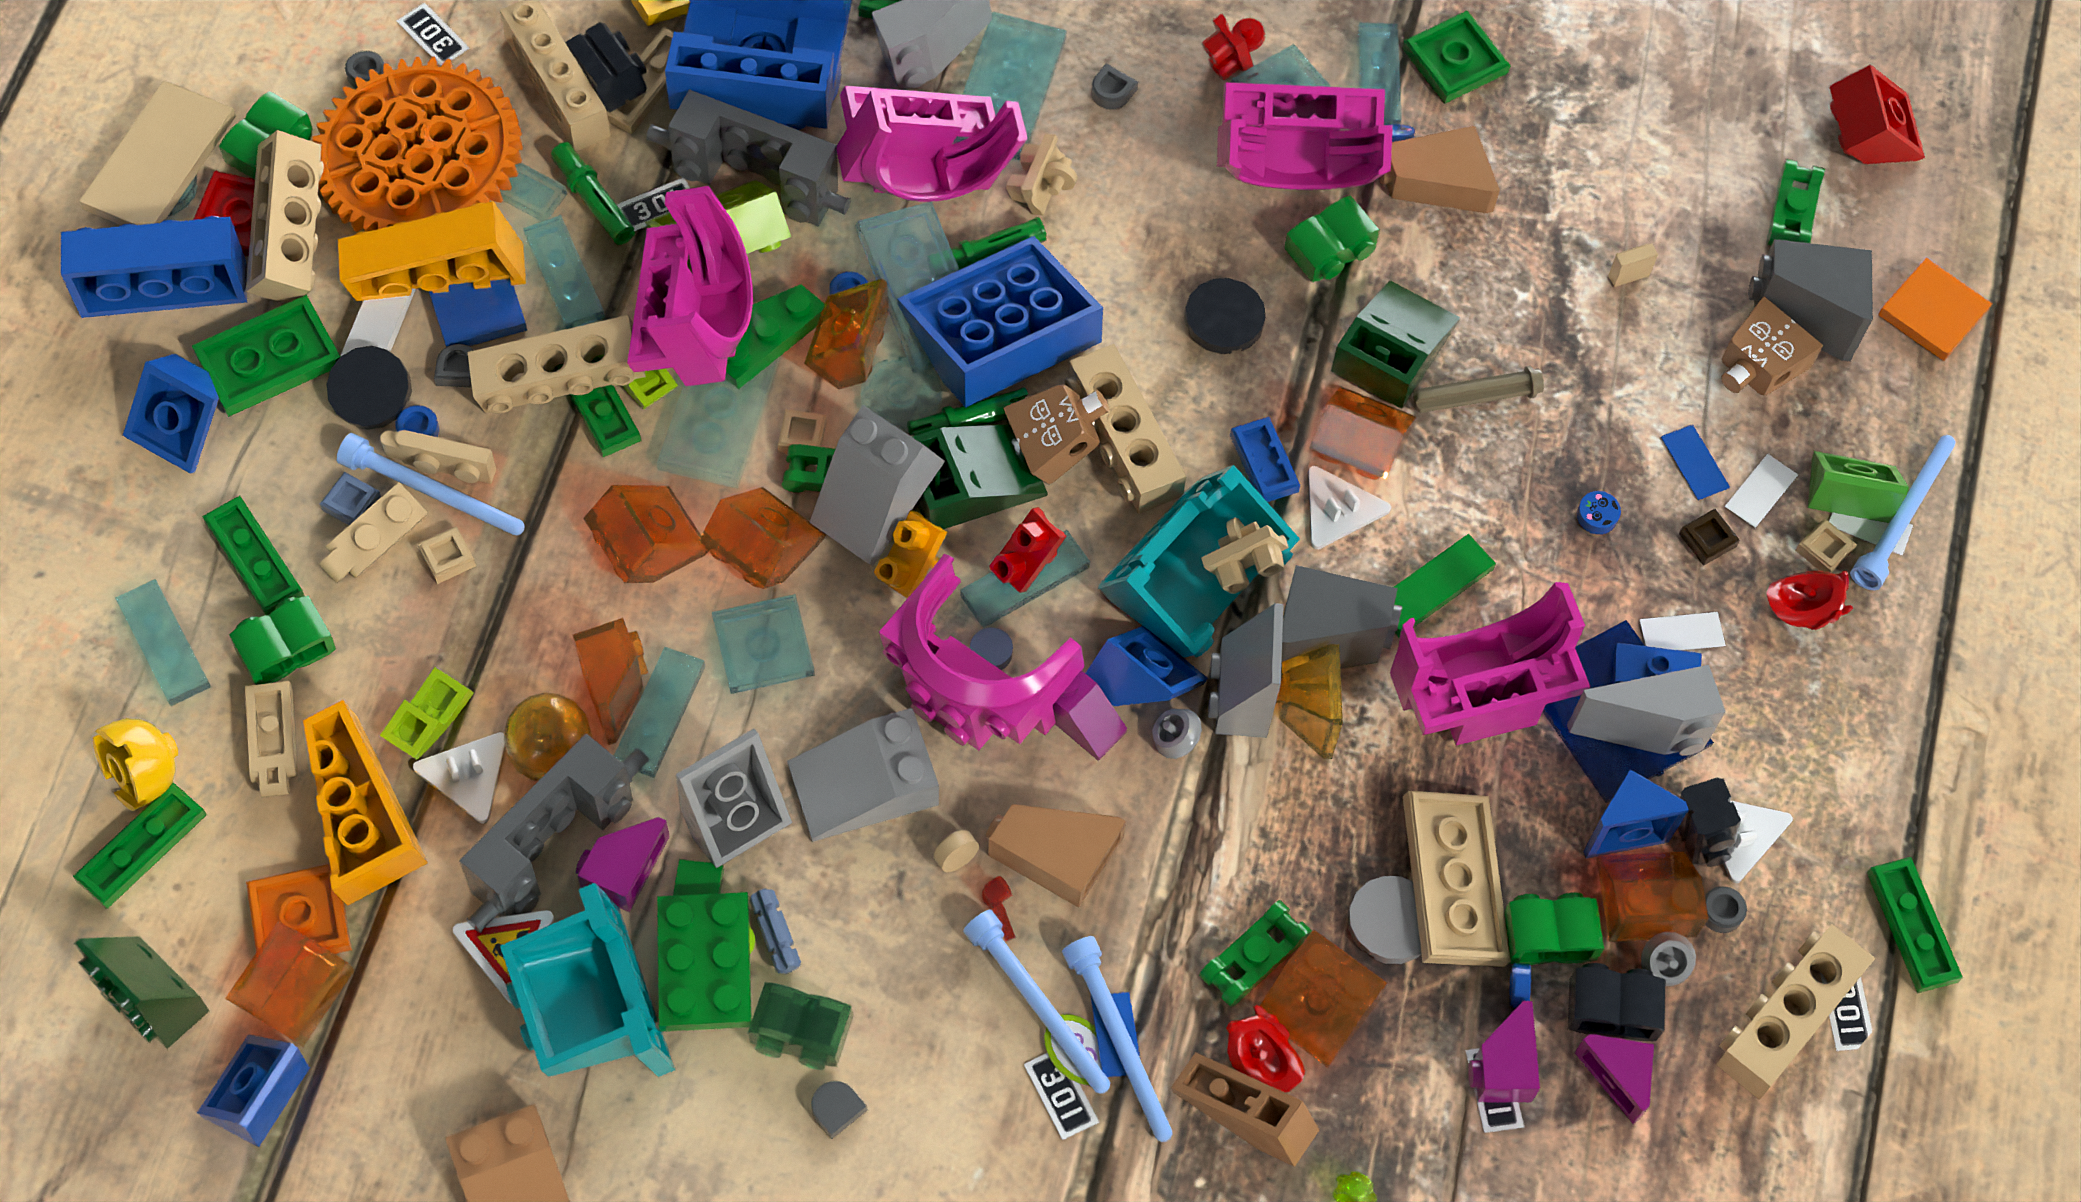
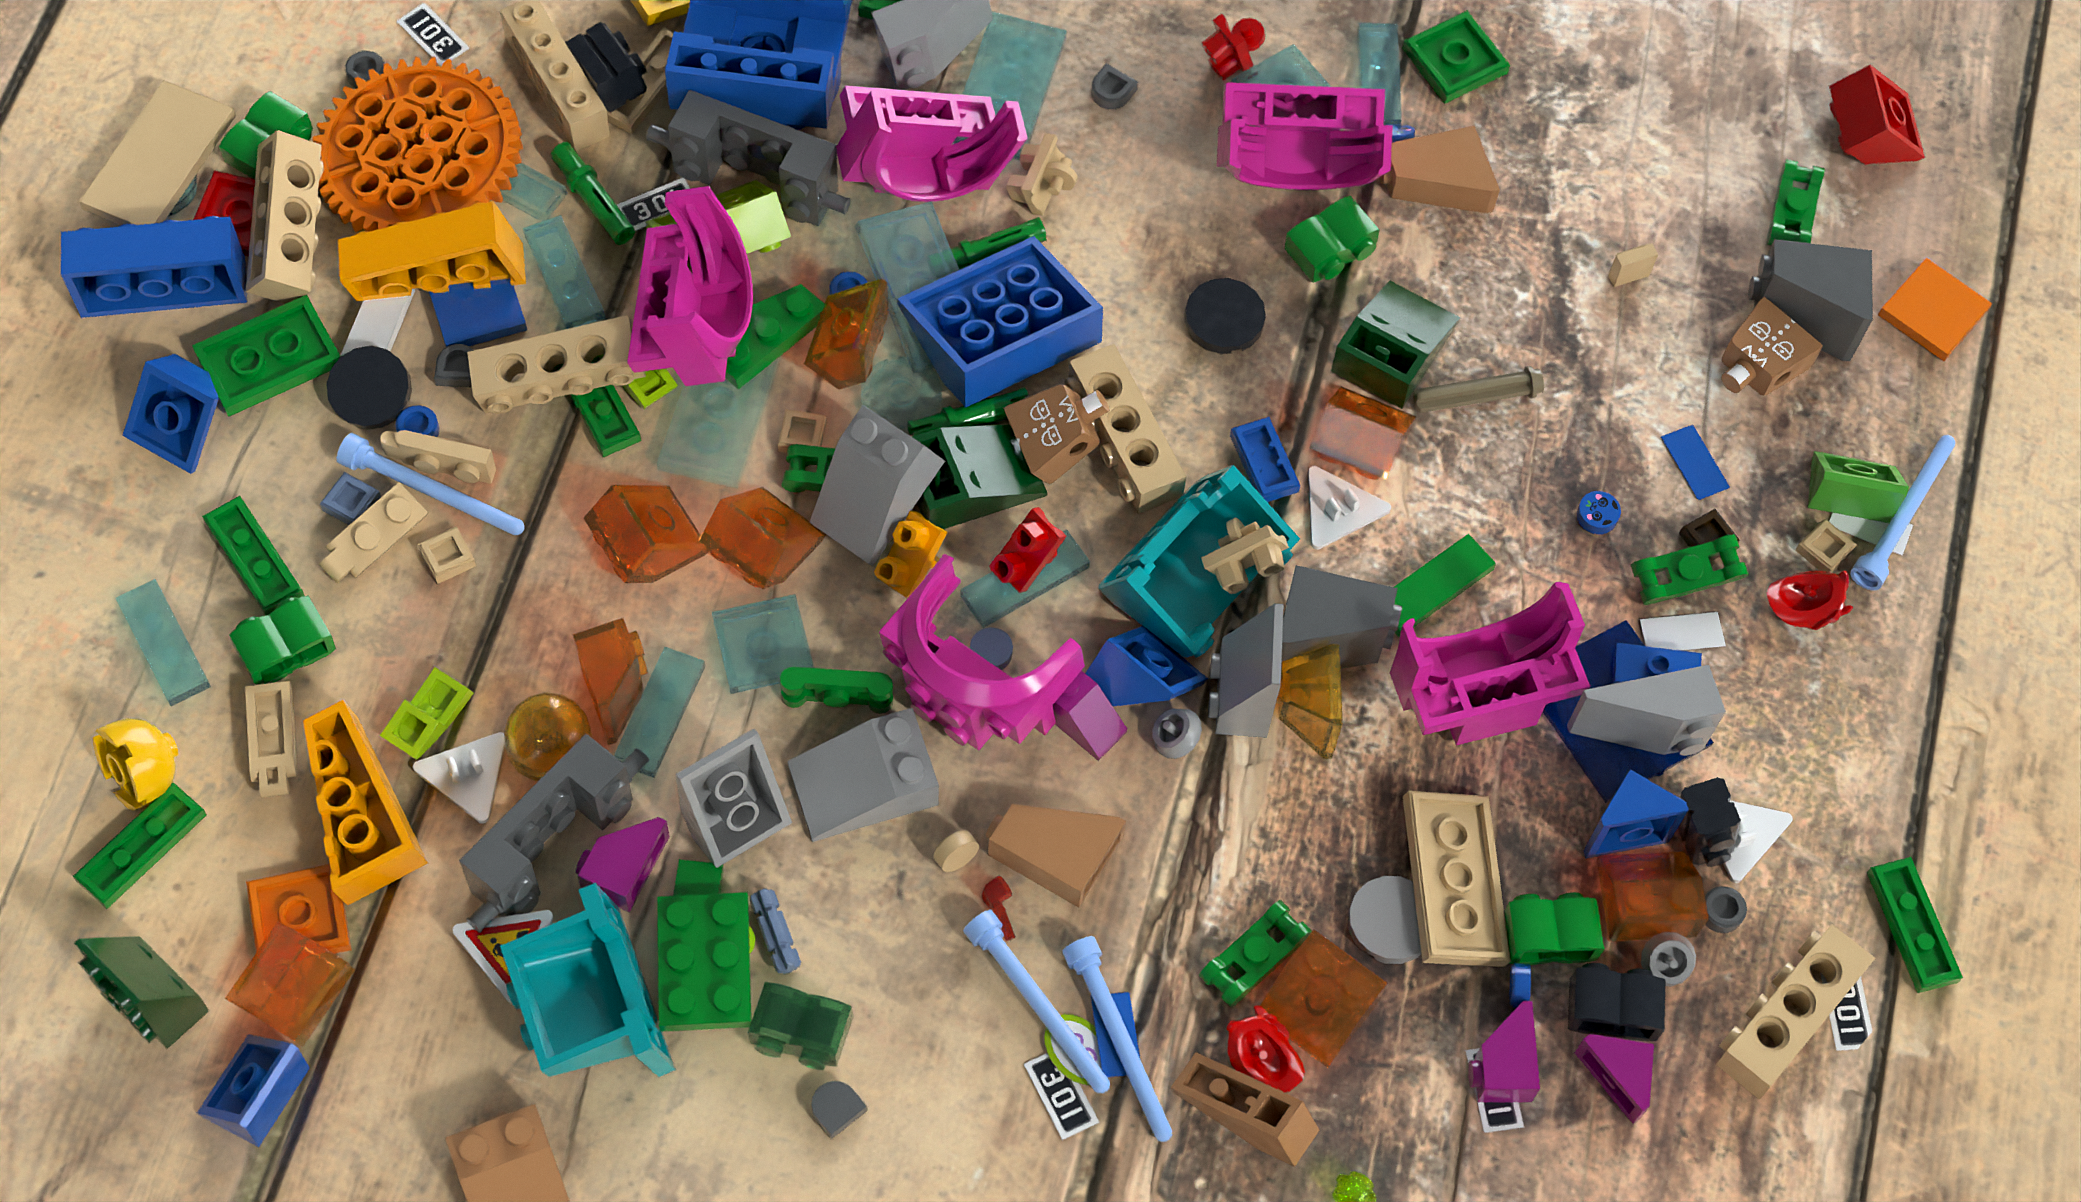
white sticker [1725,454,1798,528] -> none
none -> green plate [780,667,893,714]
none -> green plate [1631,534,1749,605]

